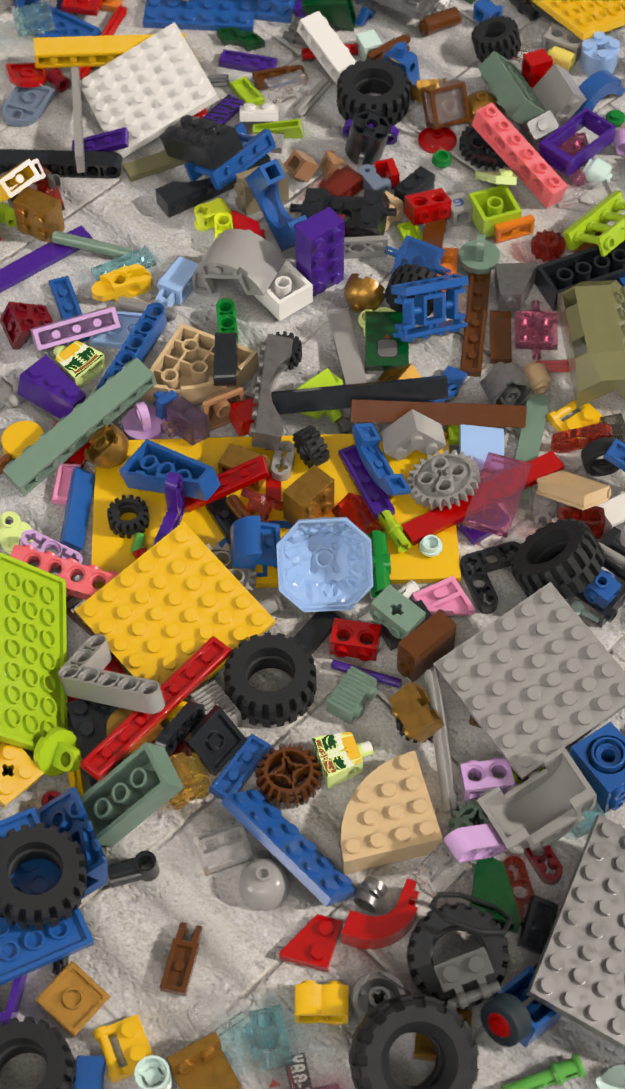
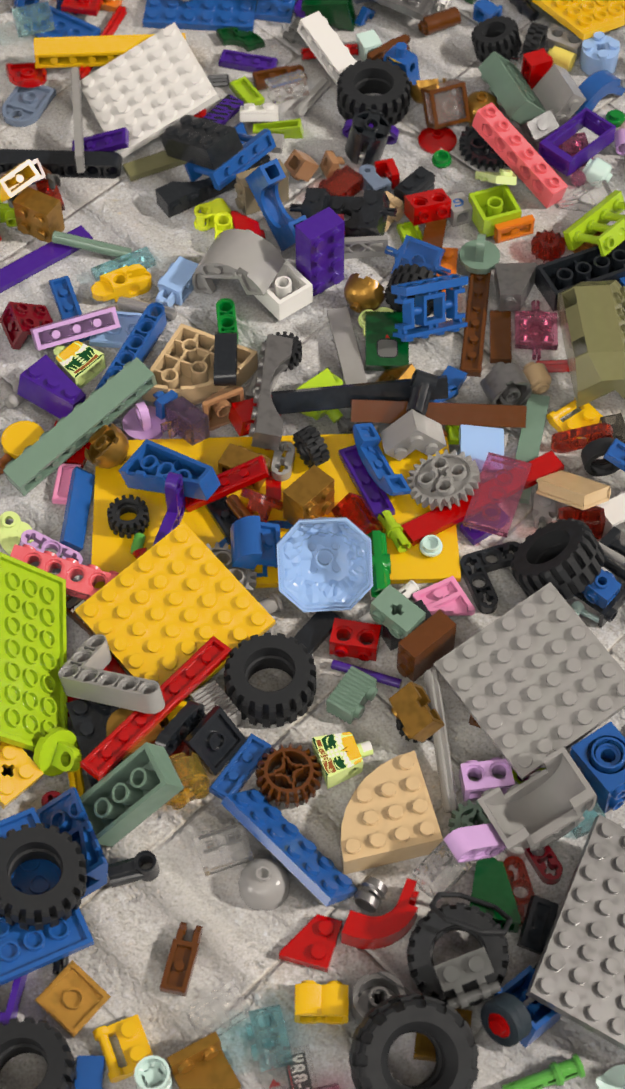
dark red bush [46,67,71,92] -> none
none -> black piece [406,369,438,416]
none -> black tyre [522,22,548,54]

